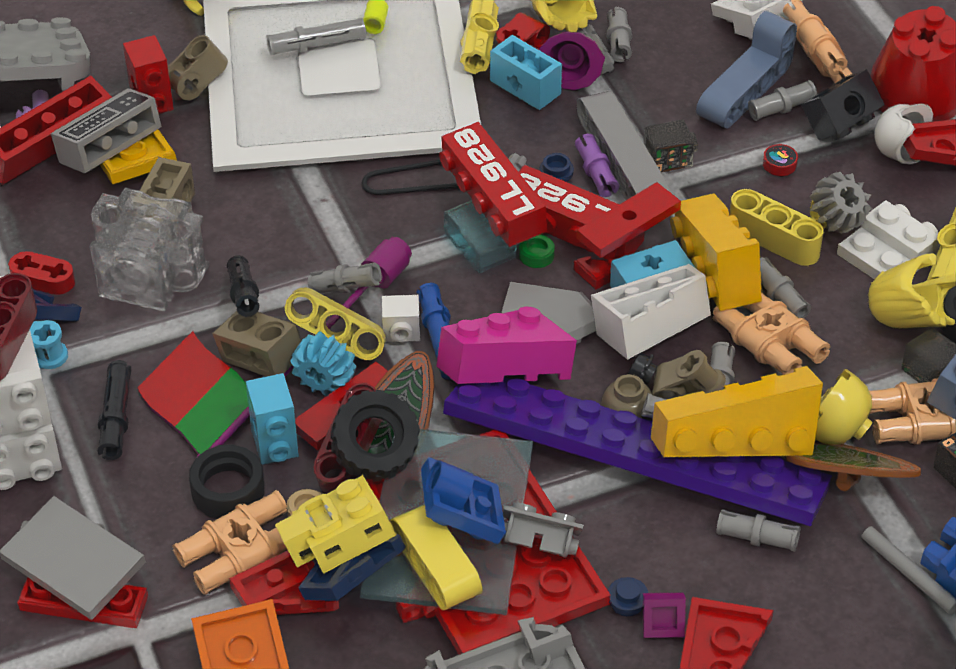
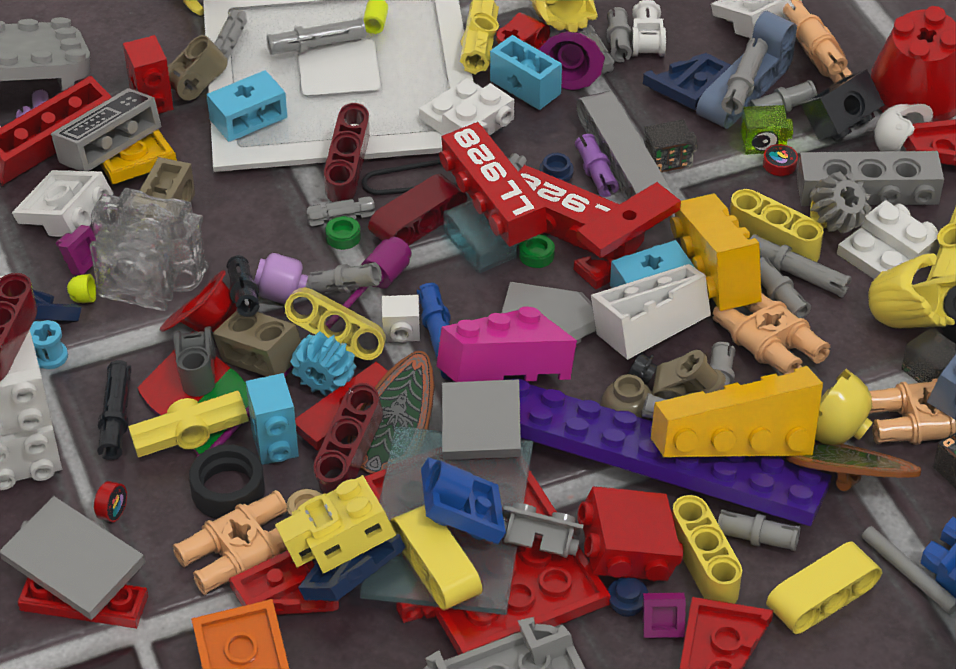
red beam [8,251,75,295] -> none
black tyre [330,390,420,482] -> none
none -> white plate [12,170,114,237]
none -> magenta tile [56,225,104,275]
none -> neon yellow hinge [67,274,96,303]
none -> tile [94,481,127,522]
none -> light yellow piece [128,390,249,458]
none -> red piece [159,270,237,332]
none -> dark grey piece [173,326,216,397]
none -> medium azure brick [206,70,288,142]
none -> light grey axle [214,9,247,59]
none -> lavender head [254,253,308,304]
none -> light grey axle [306,196,375,227]
none -> dark red beam [324,103,370,202]
none -> green tile [325,216,361,250]
none -> dark red beam [368,174,468,246]
none -> white plate [419,78,514,136]
none -> light grey piece [442,379,521,460]
none -> red brick [577,486,683,581]
none -> white connector [632,0,666,57]
none -> dark blue wing [643,53,731,110]
none -> light yellow beam [672,495,742,604]
none -> light grey pin [721,38,768,115]
none -> clear neon green brick [741,105,793,155]
none -> light grey pin [750,234,852,298]
none -> light yellow beam [766,541,882,634]
none -> light grey brick [797,151,944,206]

